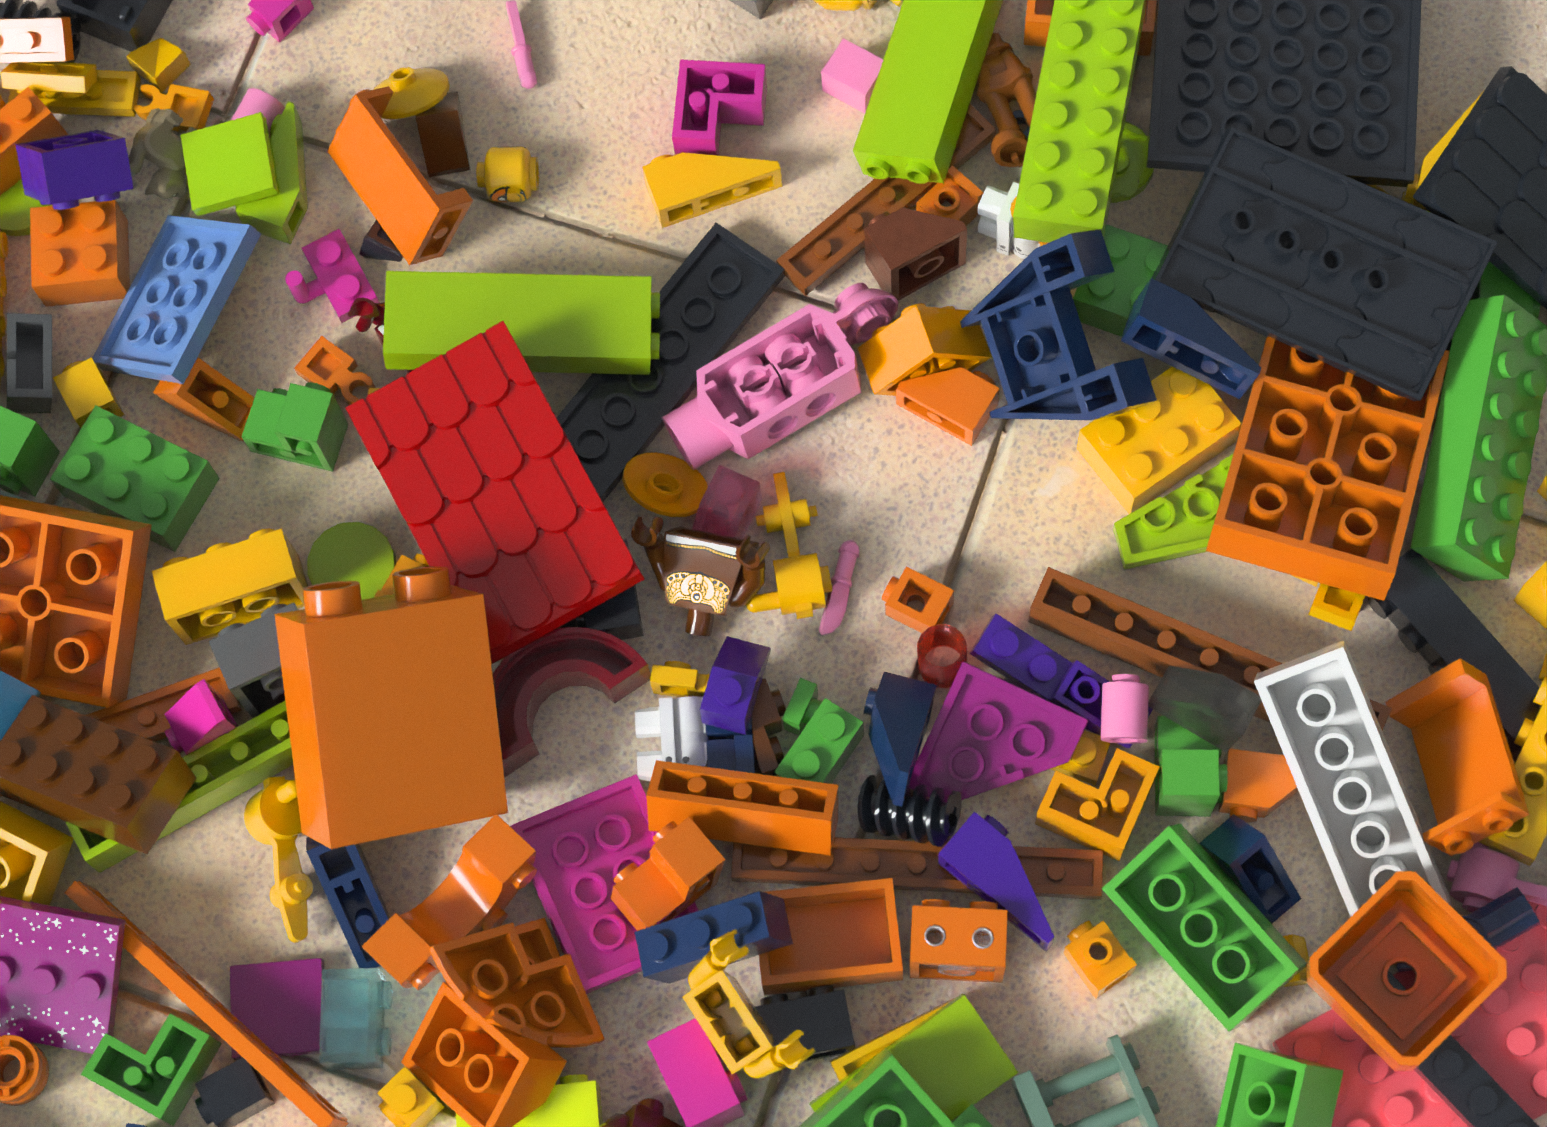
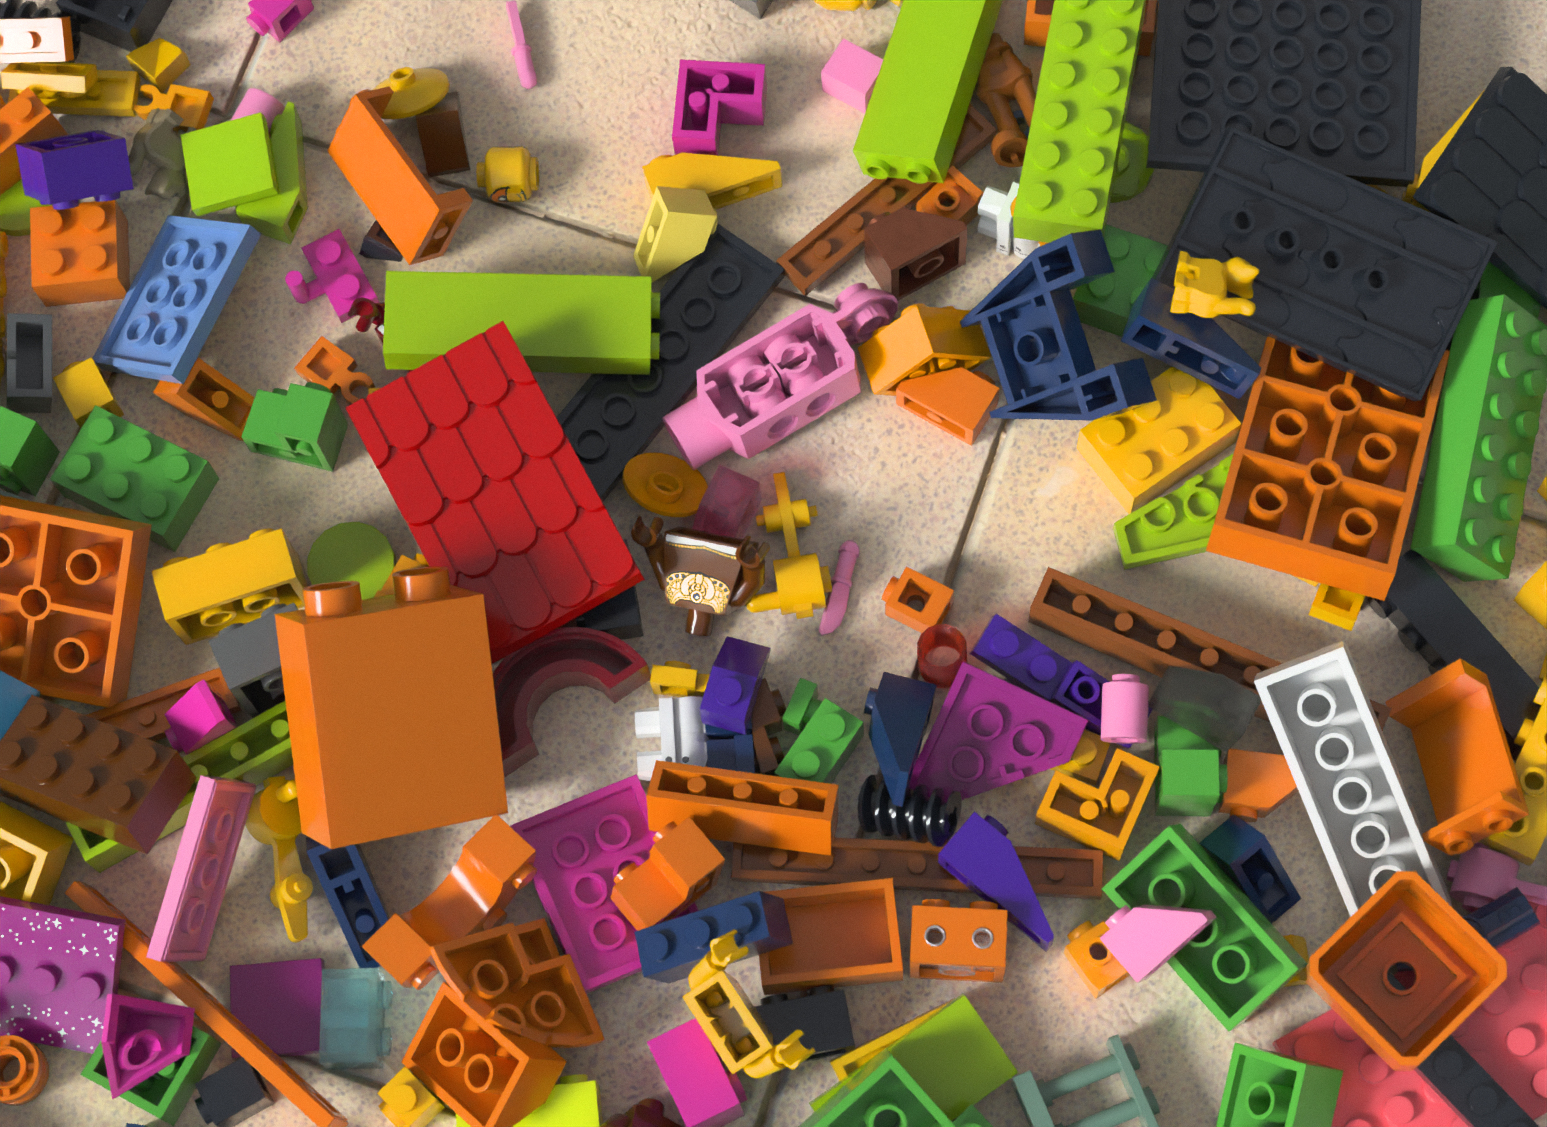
none -> dark pink slope [101,994,195,1100]
none -> bright pink tile [146,775,256,962]
none -> light yellow slope [633,186,718,283]
none -> bright pink slope [1099,905,1217,983]
none -> yellow animal [1170,251,1259,318]

